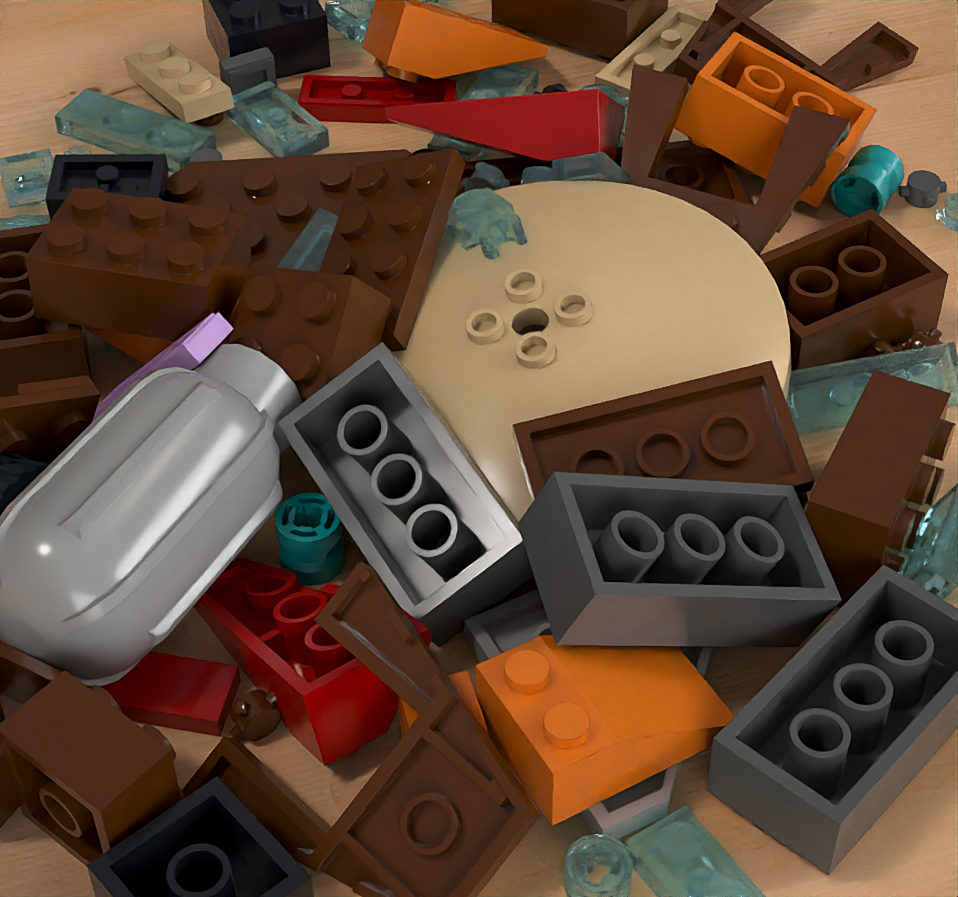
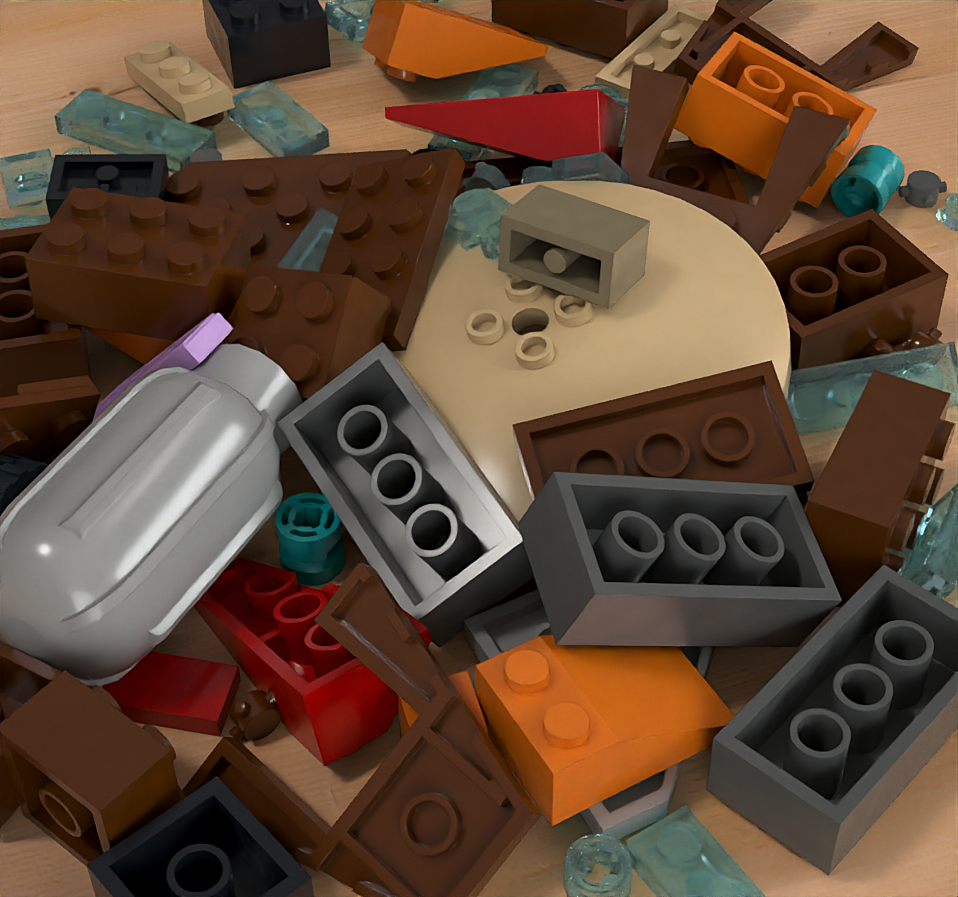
dark grey tile [219,47,278,113] -> none
red tile [297,75,457,124] -> none
none -> dark tan brick [498,184,650,309]

